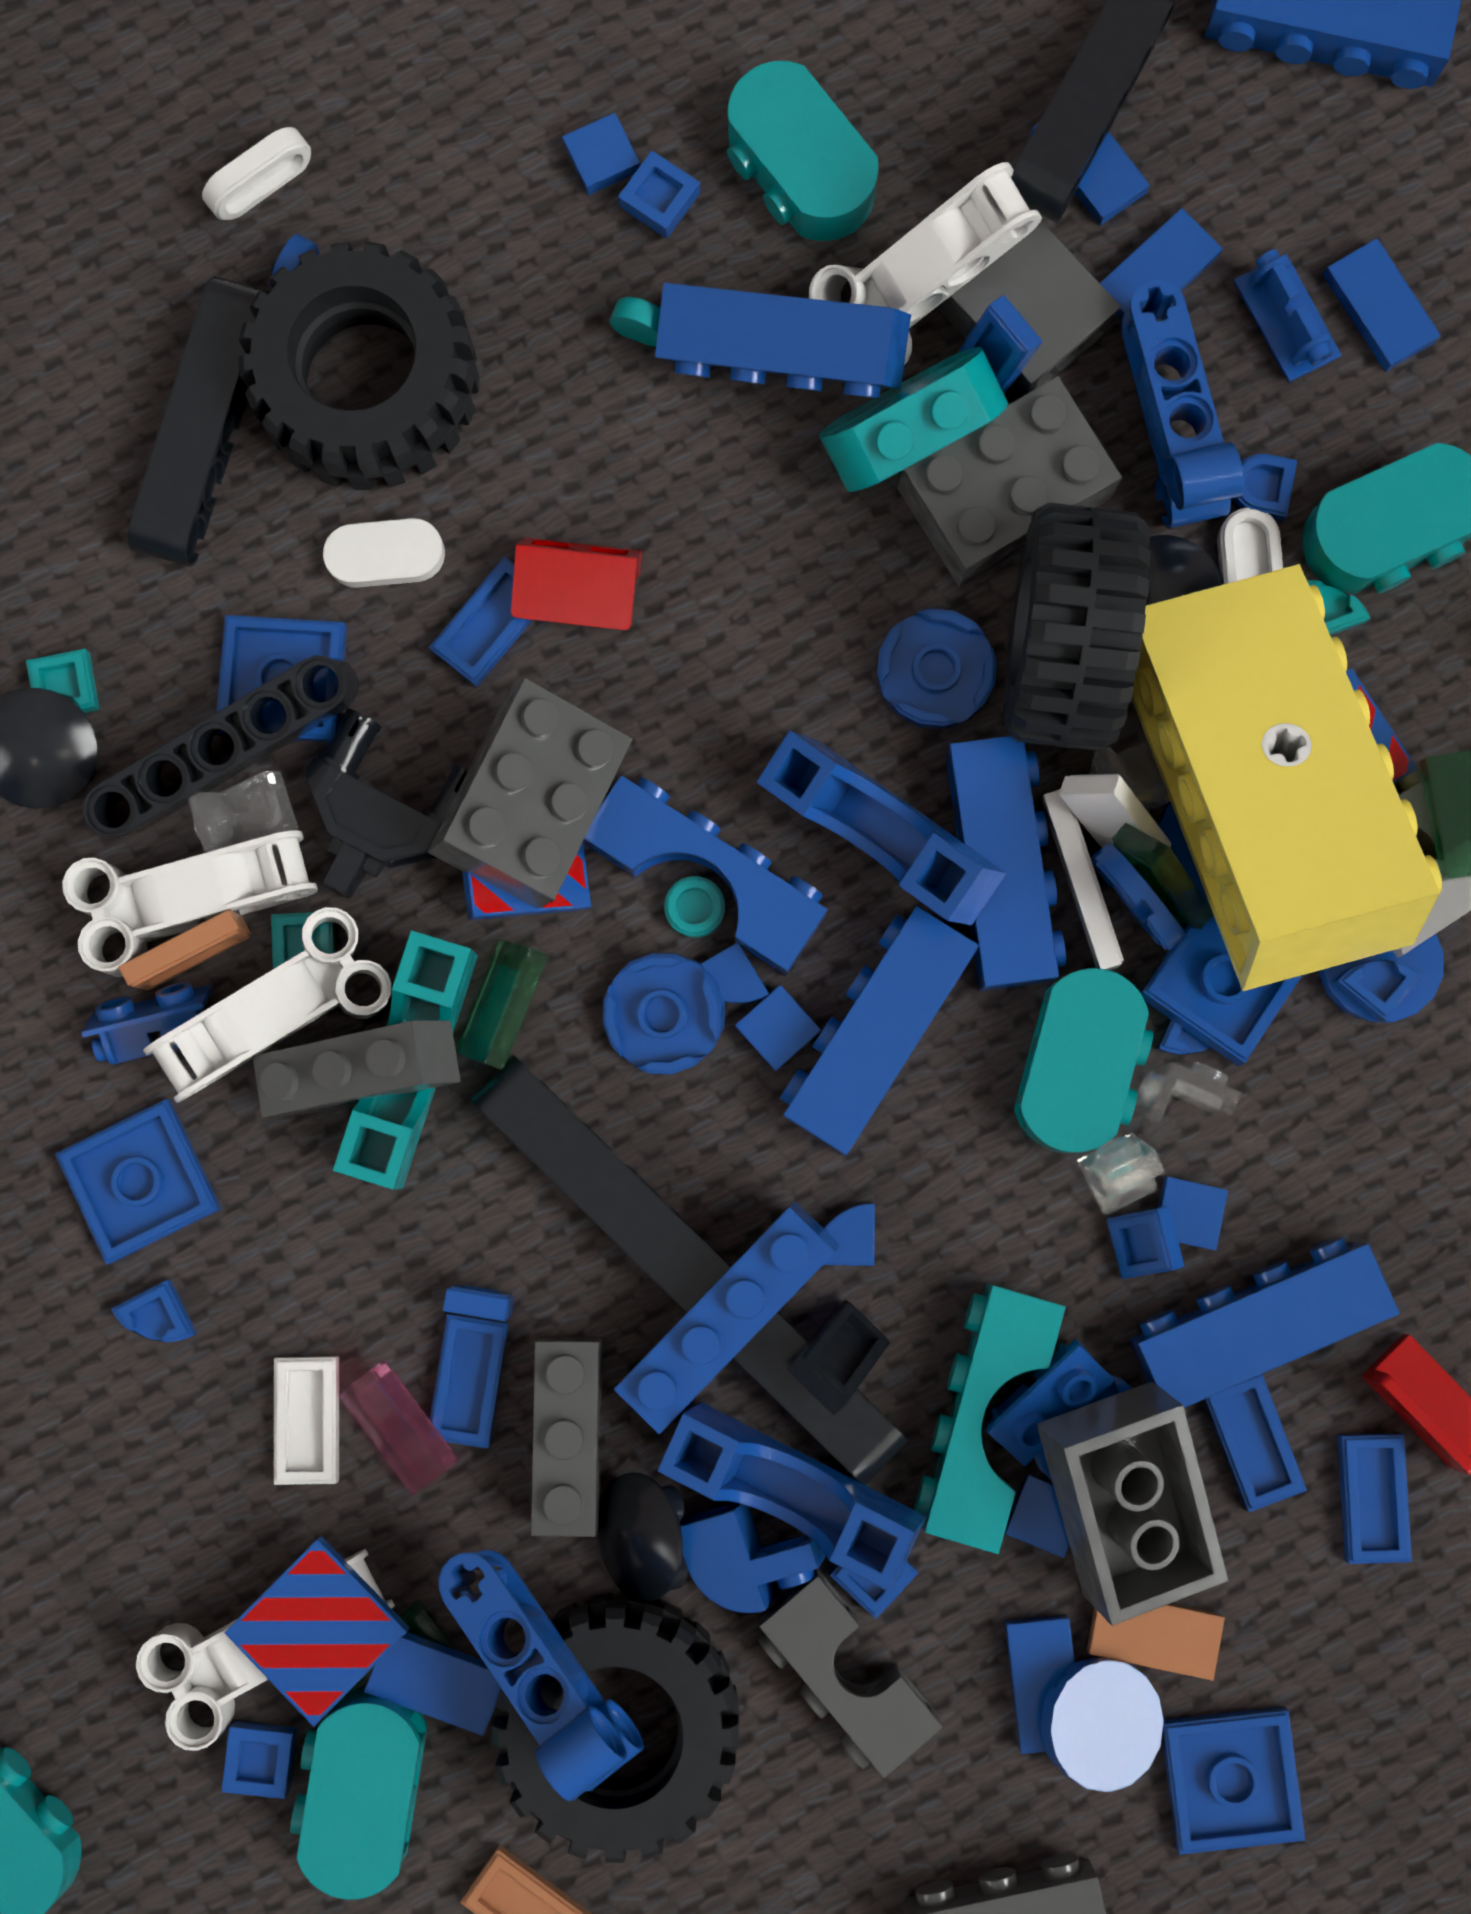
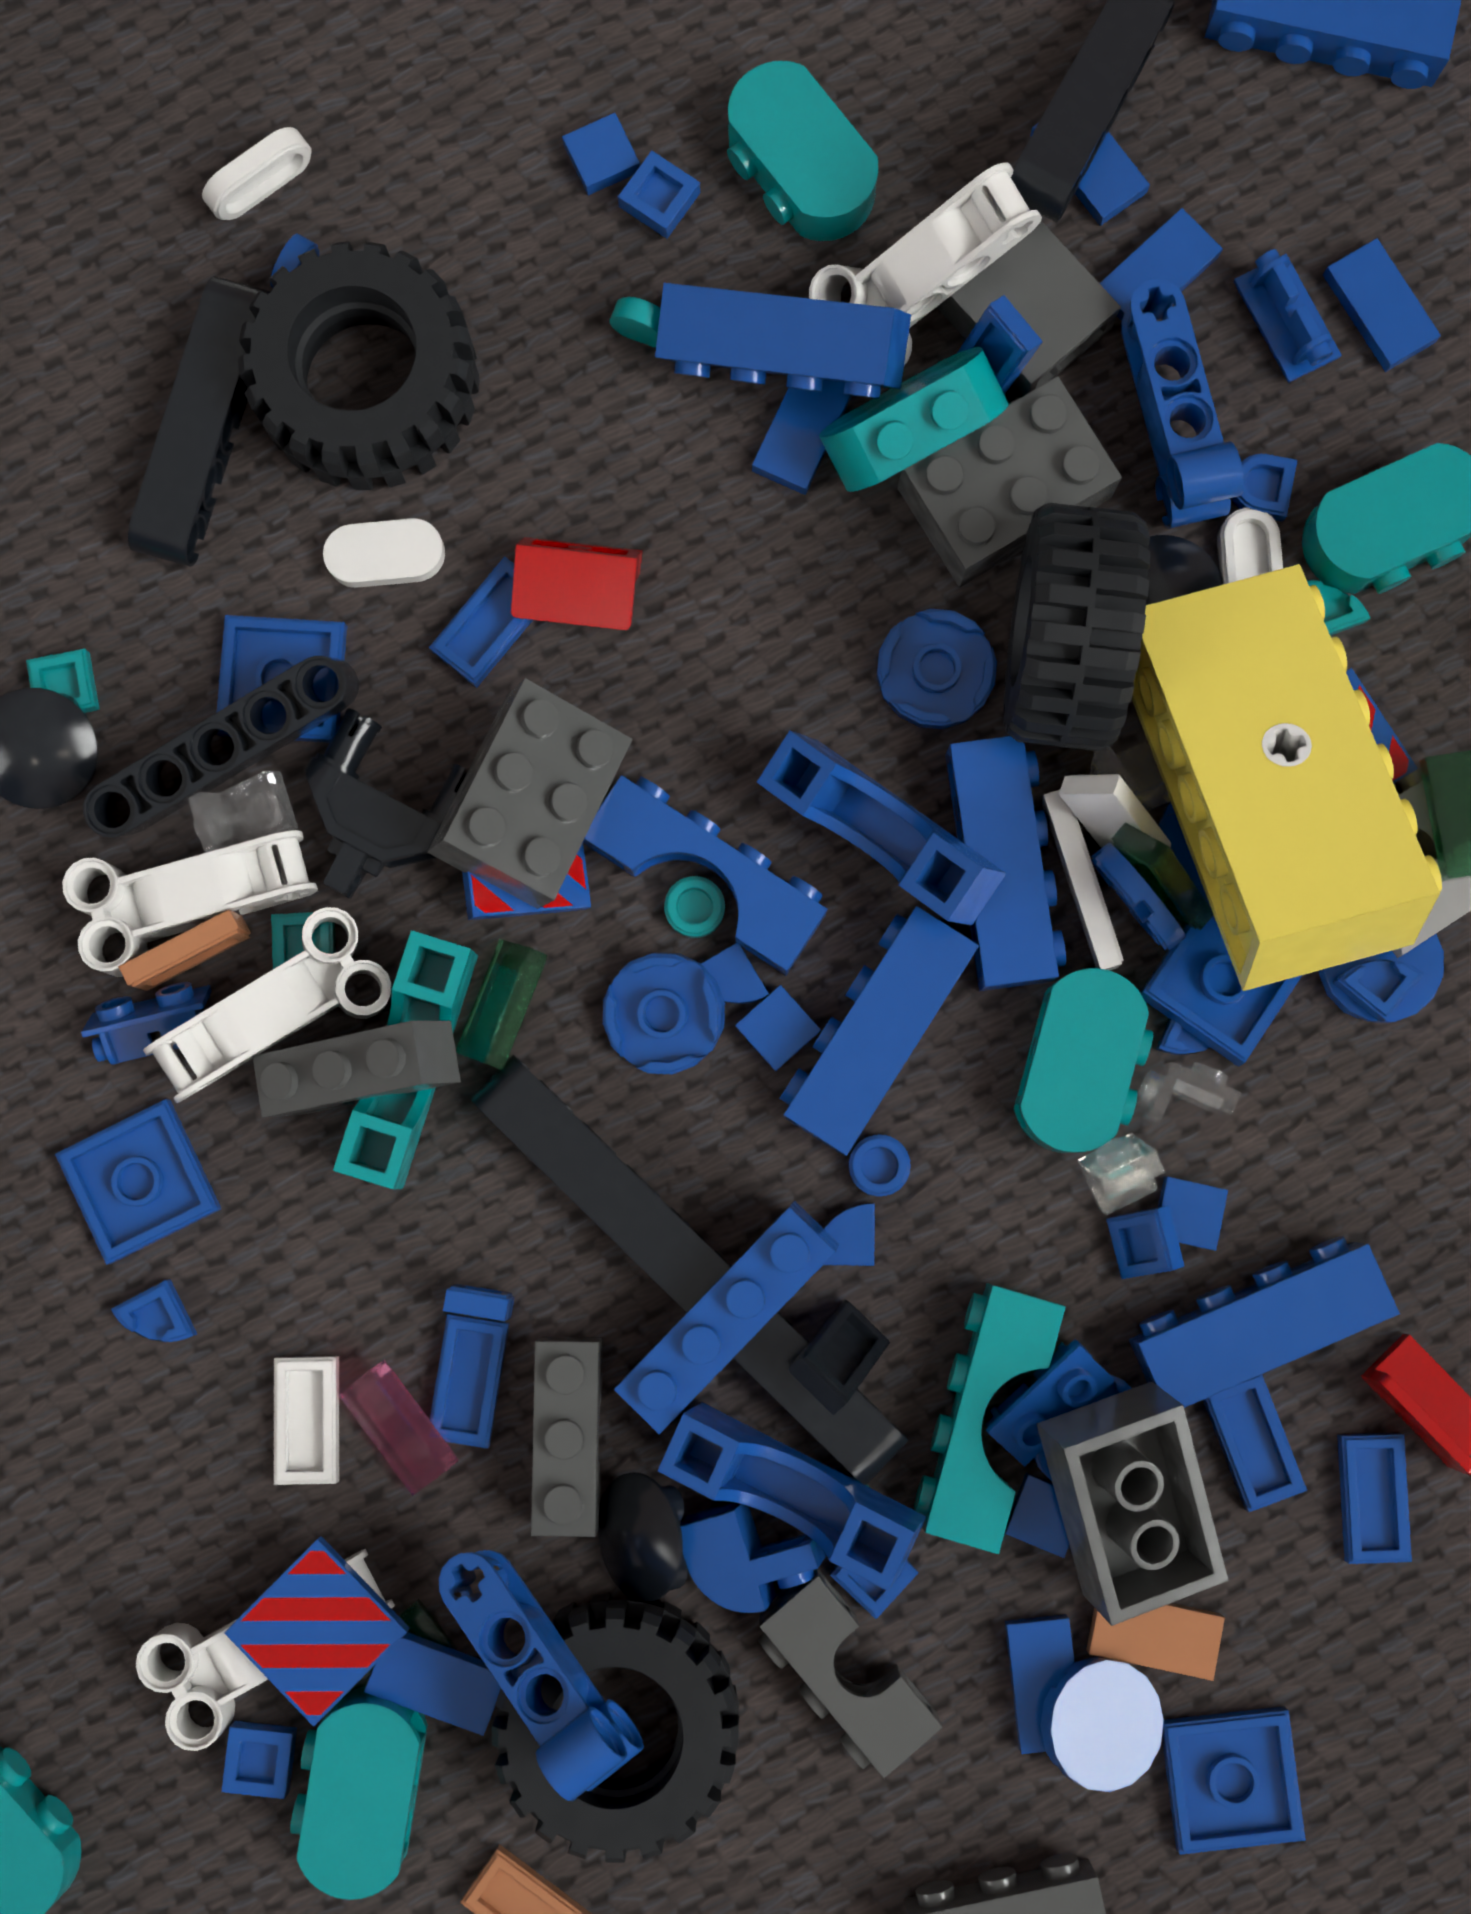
none -> blue tile [752,380,852,495]
none -> blue tile [848,1135,911,1196]

